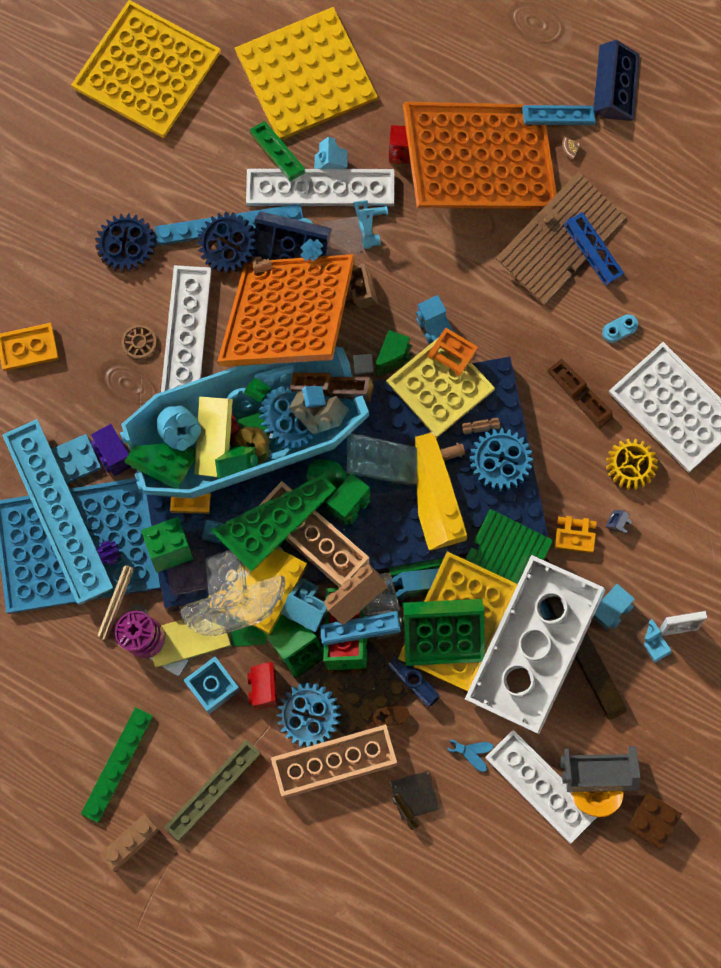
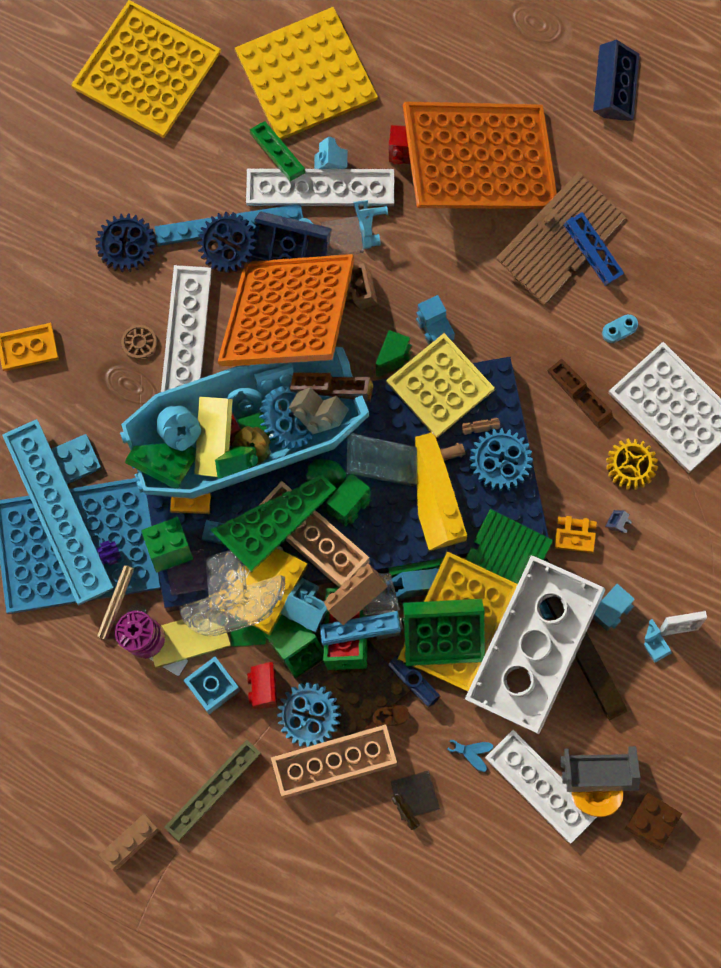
green plate [81,707,153,823] -> none
dark purple brick [91,424,132,477] -> none
green plate [244,377,271,403] -> none
medium nougat tile [252,256,273,273] -> none
dark azure gear [300,239,323,262] -> none
dark azure tile [302,386,326,407] -> none
white tile [353,354,374,375] -> none
orange plate [427,328,478,377] -> none
dark azure tile [522,105,596,125] -> none
medium nougat tile [562,137,581,161] -> none

